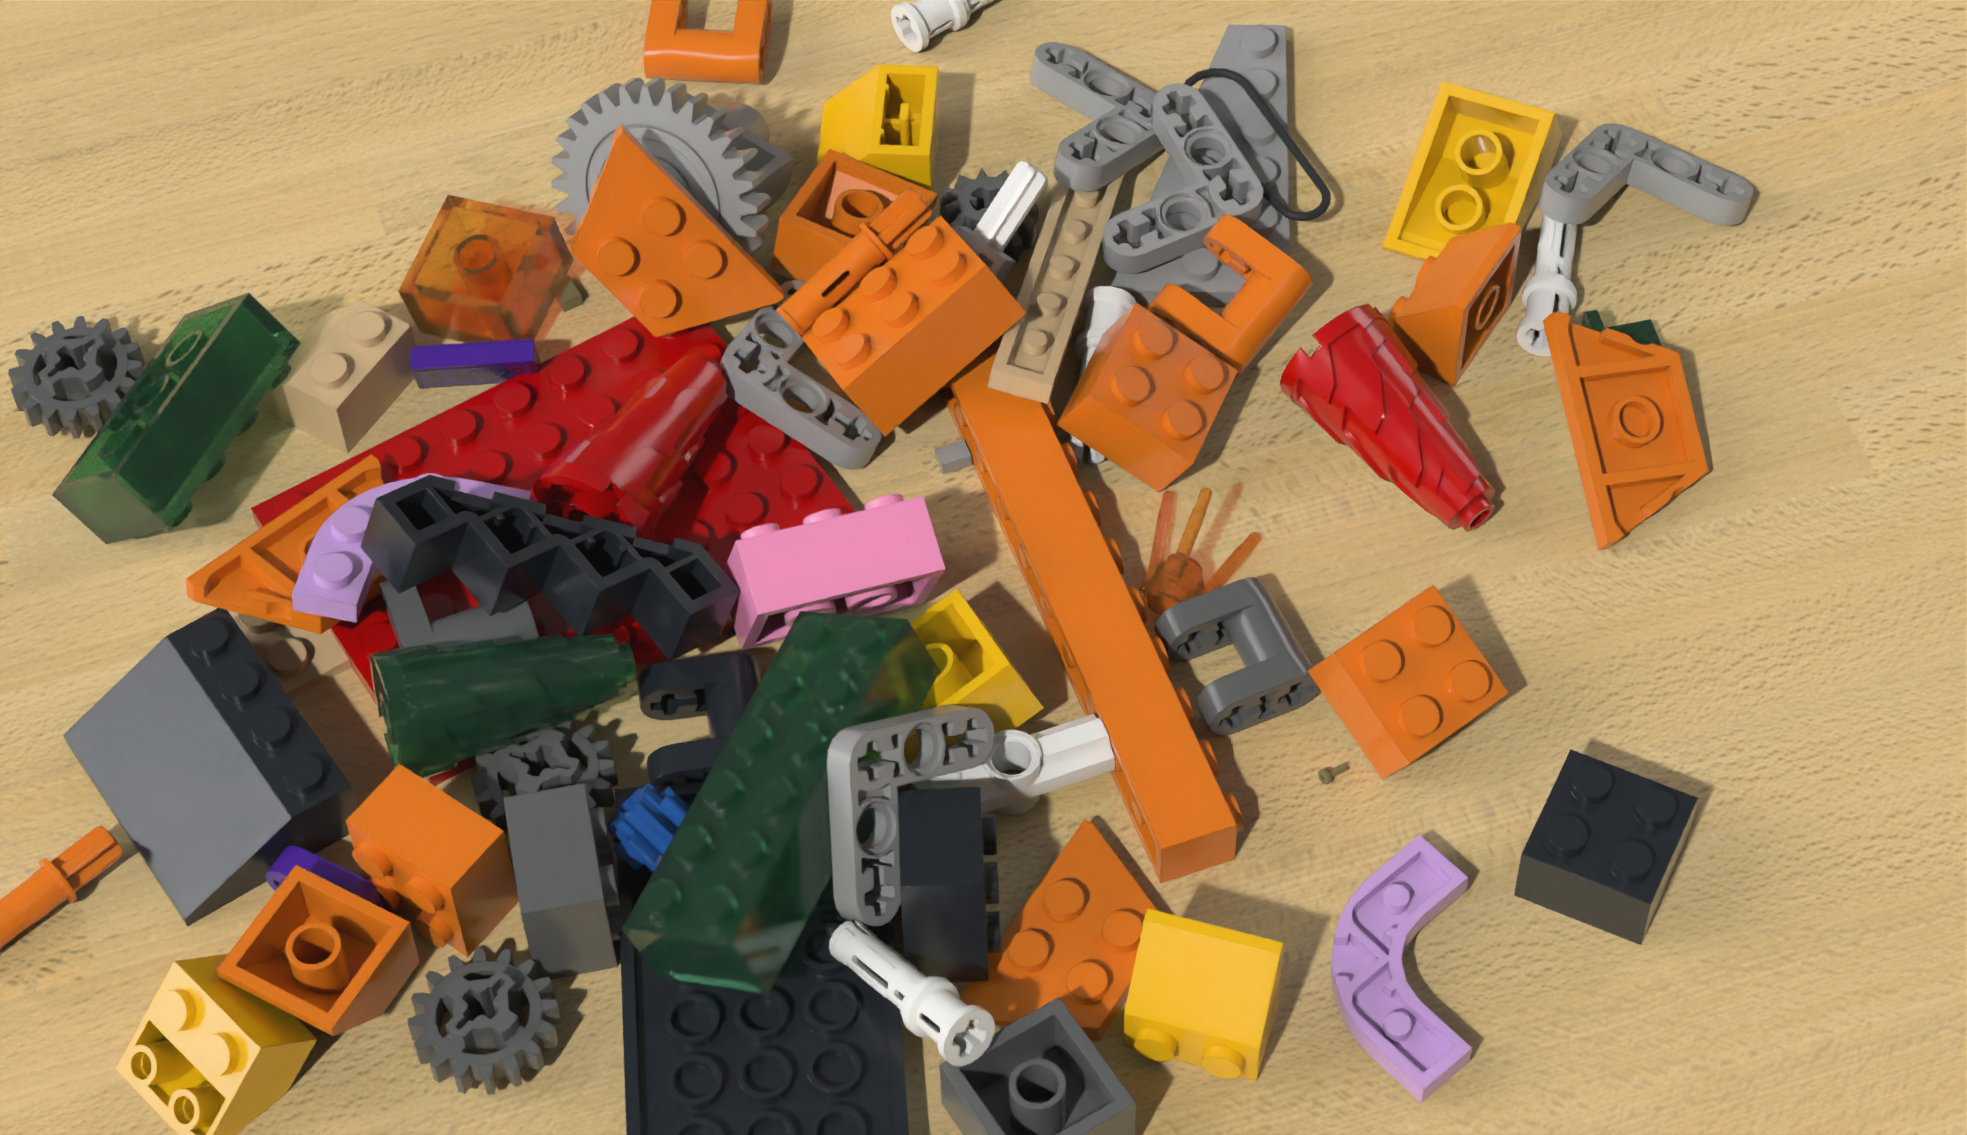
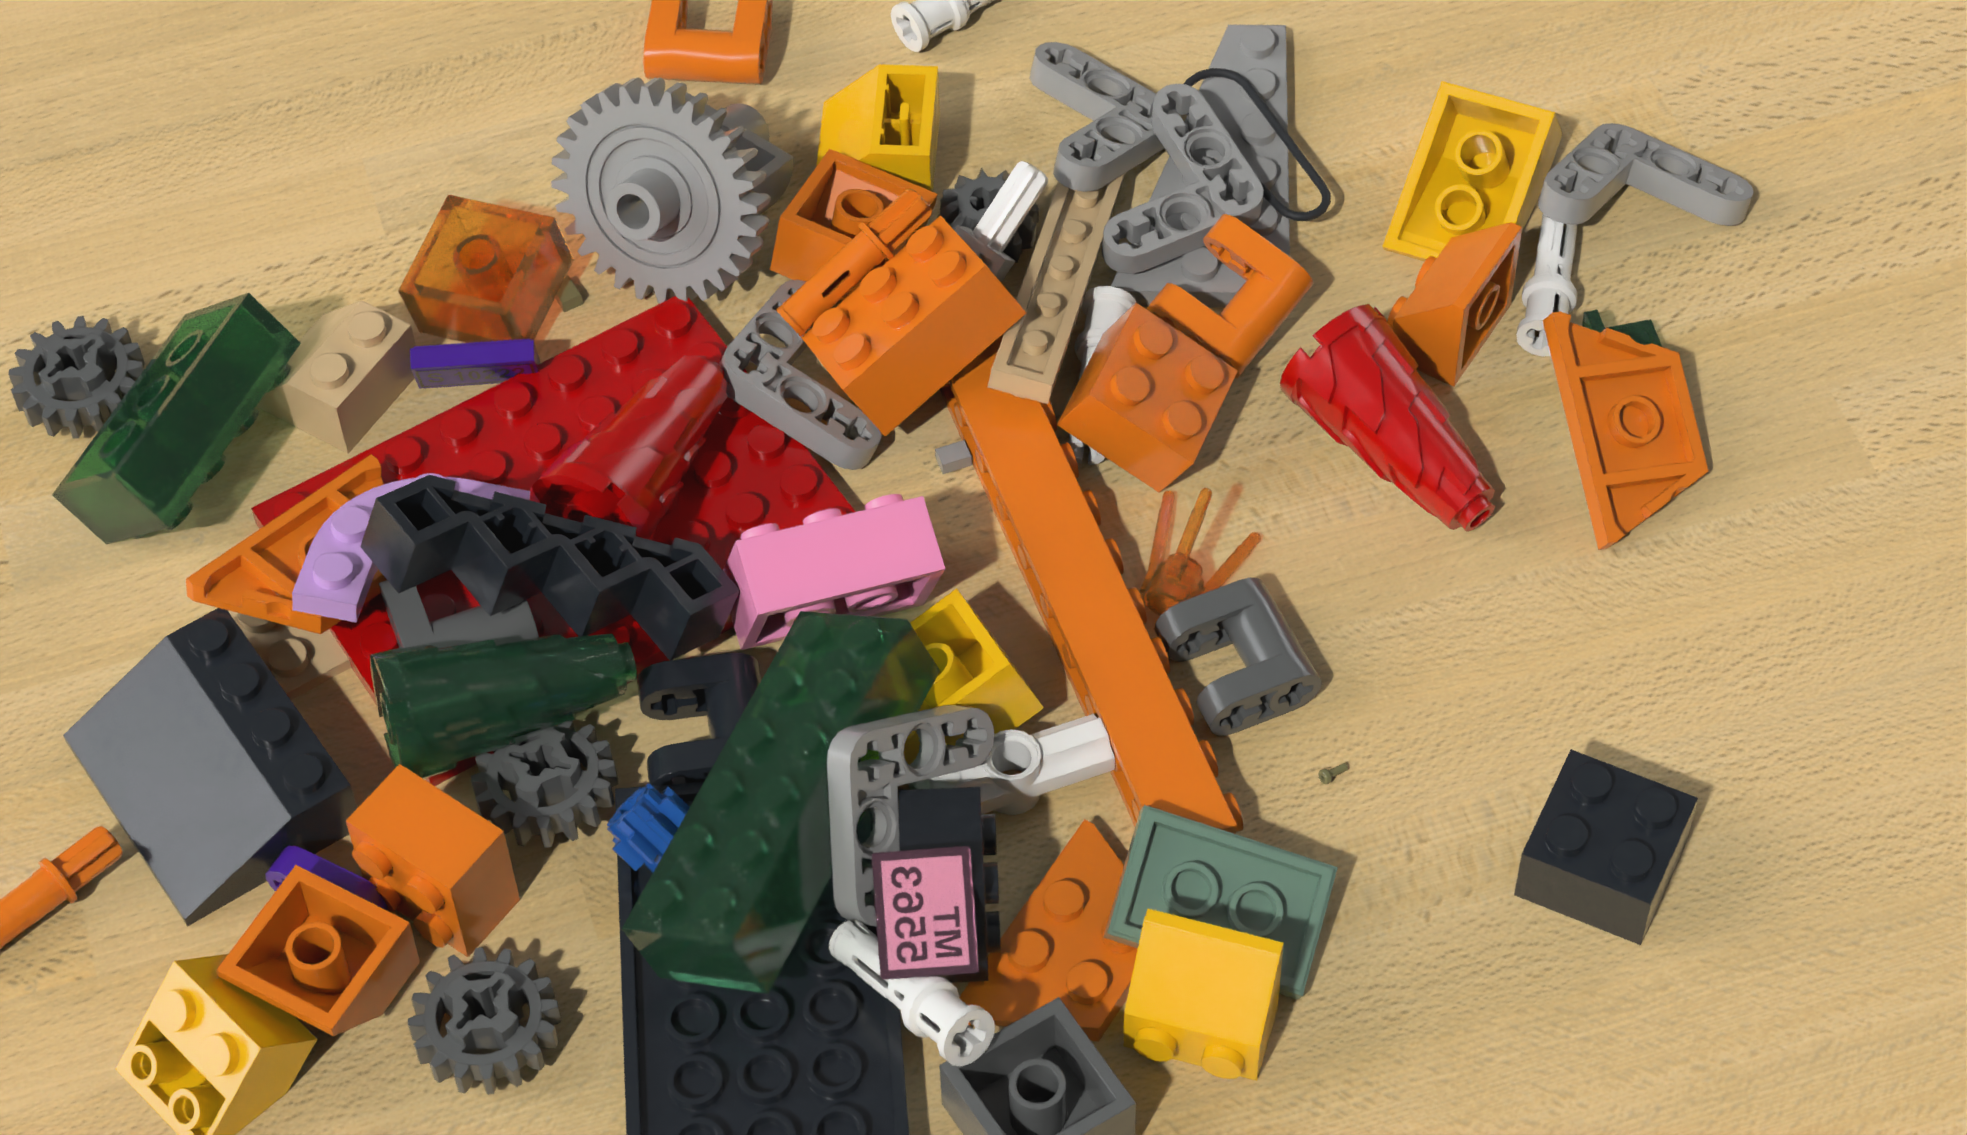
dark grey brick [503,783,625,980] -> none
orange wing [570,124,784,337] -> none
orange brick [1308,584,1509,779] -> none
lavender plate [1331,835,1472,1103] -> none
none -> clear pink sticker [872,846,979,980]
none -> sand green tile [1103,805,1338,1000]

